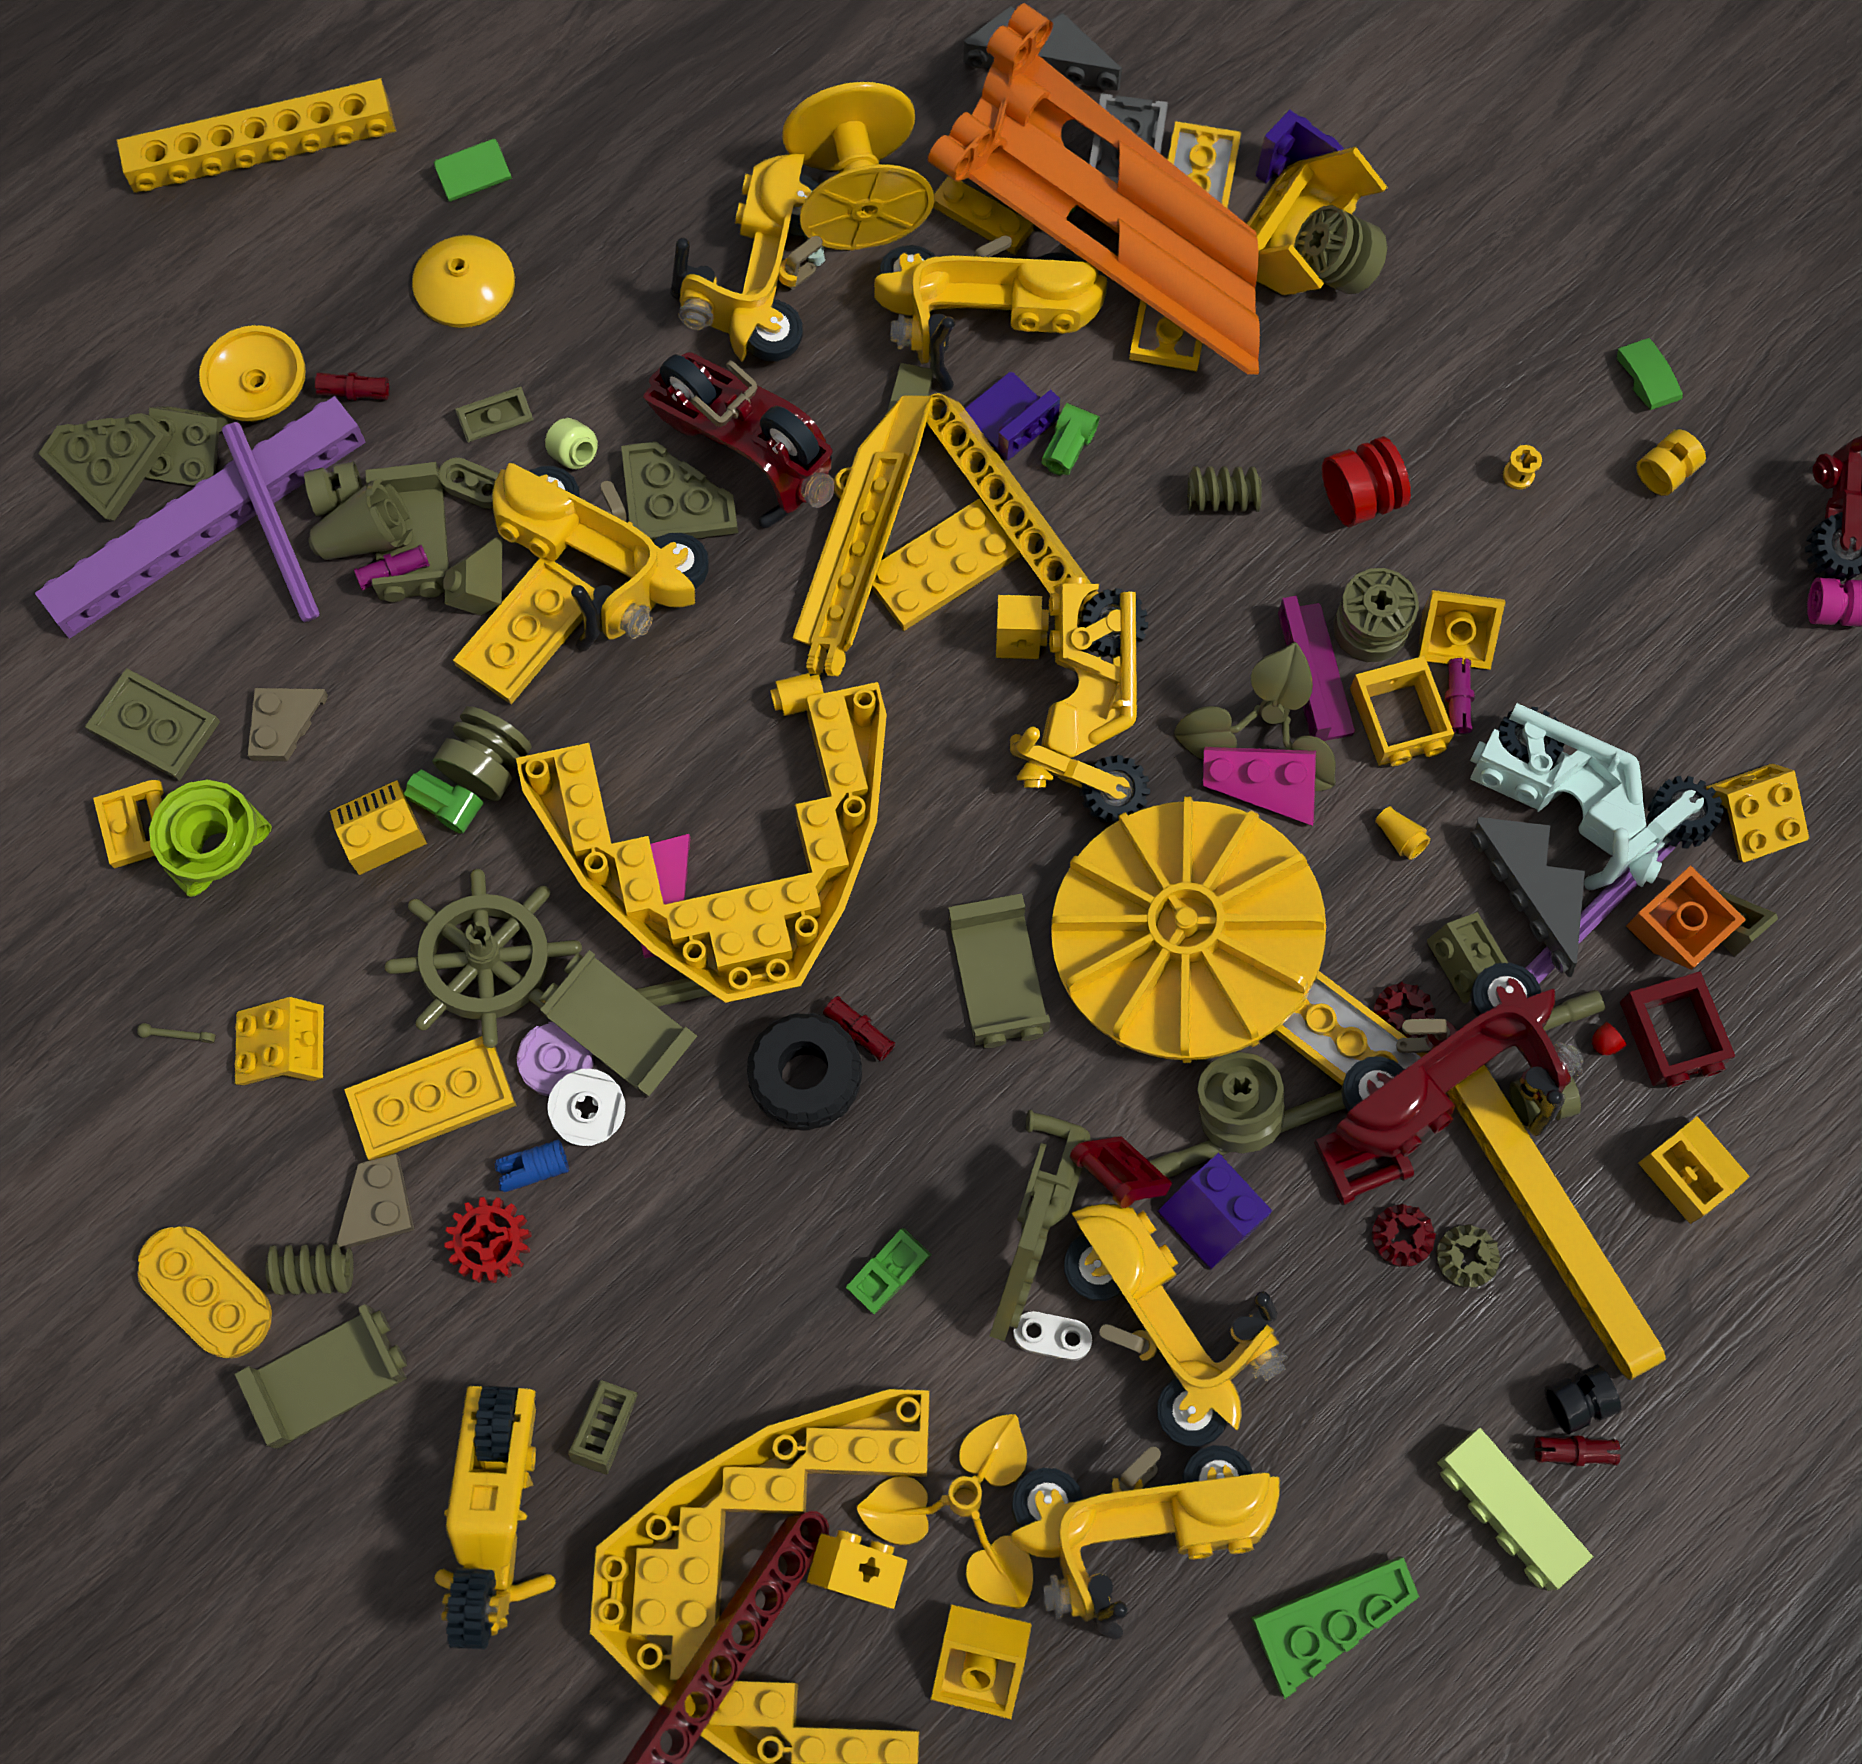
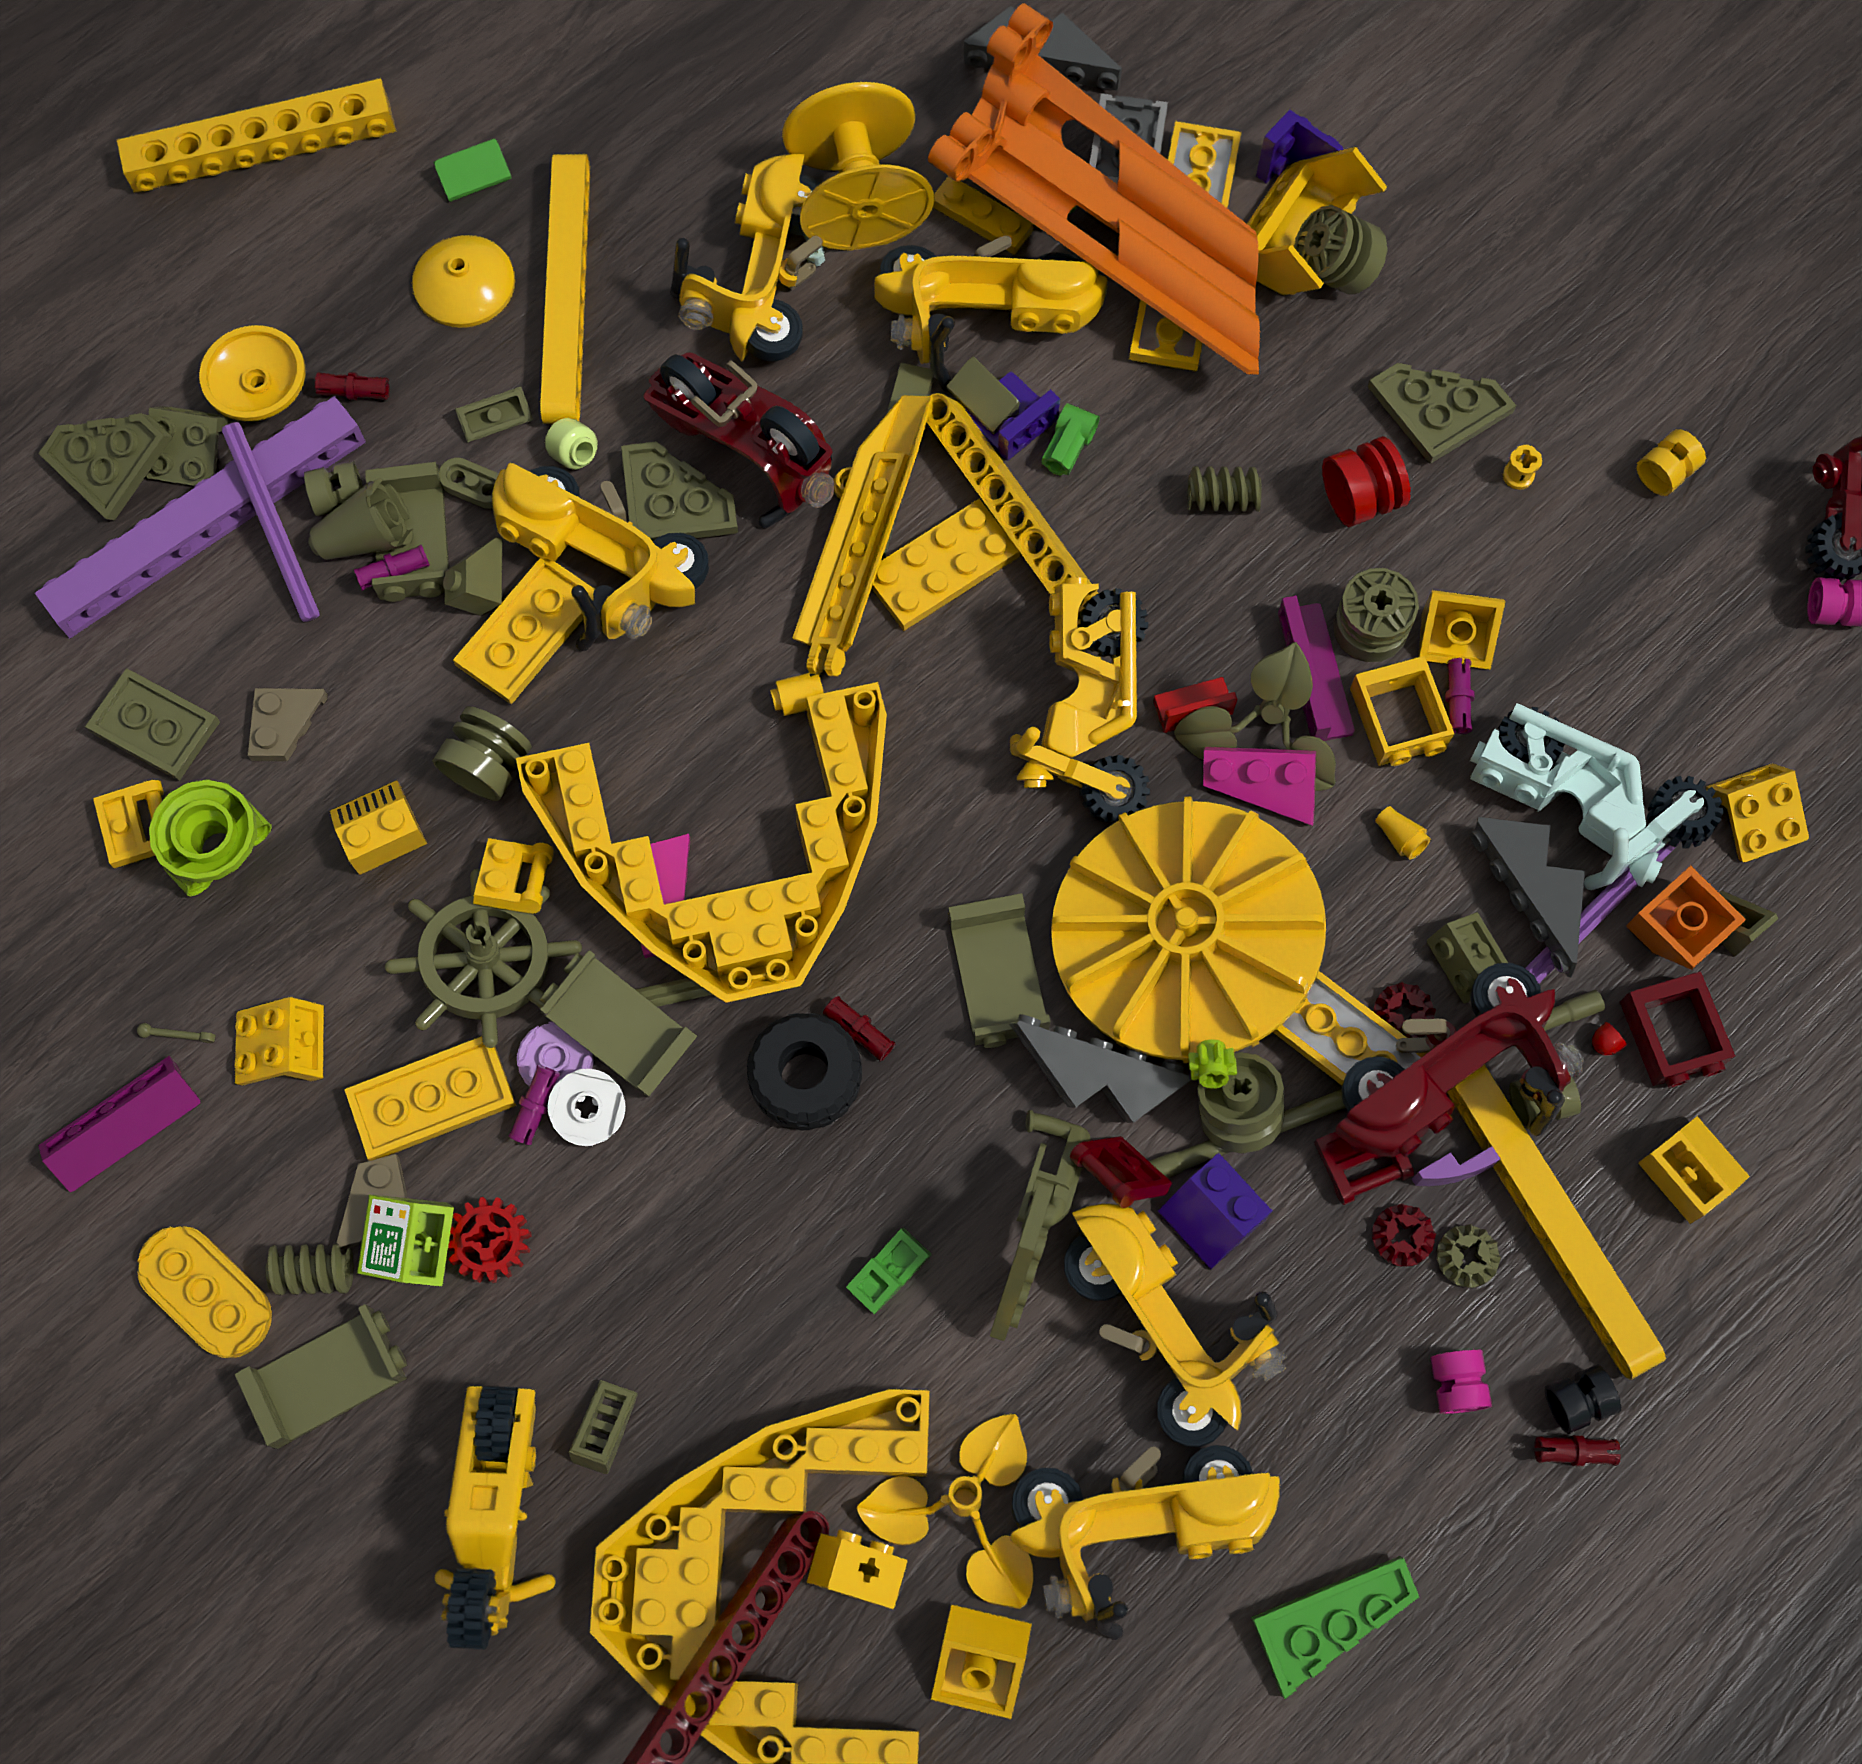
bright green piece [404,769,483,834] -> none
blue hinge [494,1139,569,1192] -> none
yellow brick [996,595,1049,659] -> none
white plate [1014,1311,1092,1361] -> none
yellowish green brick [1437,1428,1593,1591] -> none
bright green slope [1617,338,1683,410] -> none
none -> magenta panel [38,1055,200,1192]
none -> lime slope [357,1194,454,1286]
none -> yellow plate [473,838,554,914]
none -> magenta pin [508,1065,560,1145]
none -> yellow beam [541,154,590,424]
none -> olive slope [946,357,1020,434]
none -> dark grey slope [1010,1014,1191,1123]
none -> red panel [1153,677,1237,733]
none -> lime gear [1188,1039,1237,1088]
none -> olive plate [1367,363,1516,464]
none -> medium lavender slope [1411,1146,1501,1186]
none -> dark pink wheel [1430,1350,1492,1414]

